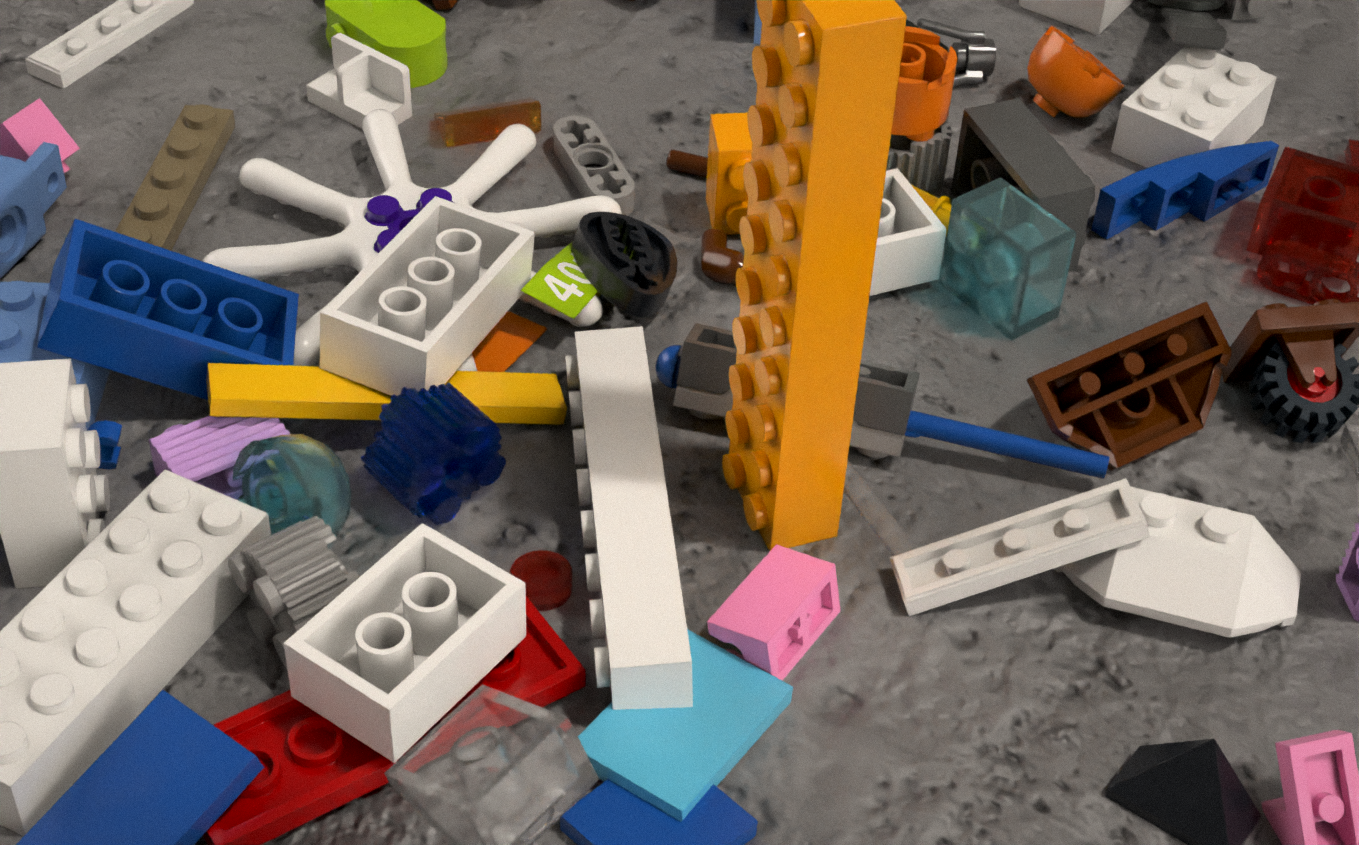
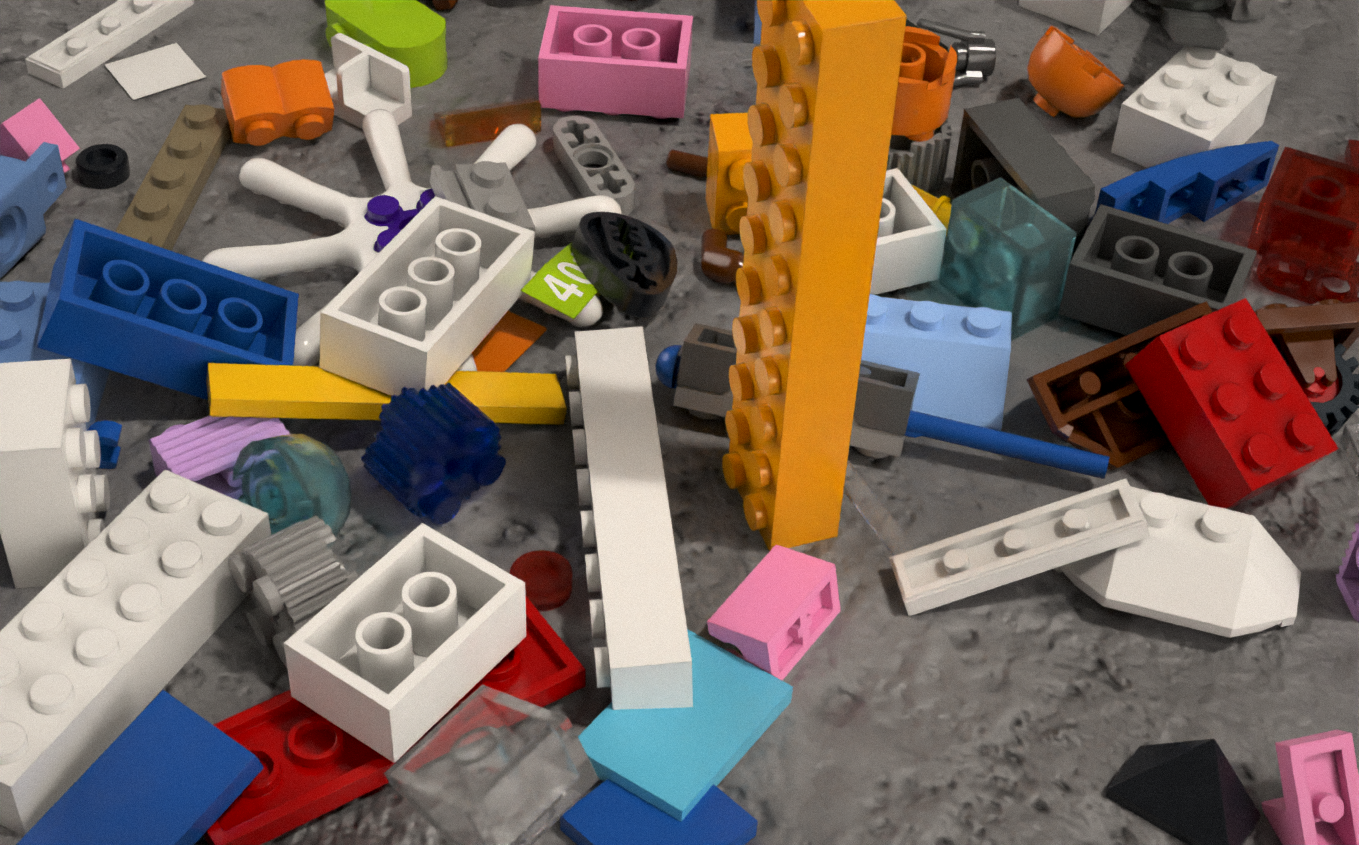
none -> black tile [75,144,130,189]
none -> white sticker [105,43,206,100]
none -> orange brick [221,59,335,146]
none -> light grey plate [430,161,536,232]
none -> bright pink brick [538,5,693,119]
none -> light blue slope [861,294,1012,431]
none -> dark grey brick [1058,204,1257,335]
none -> red brick [1125,298,1339,509]

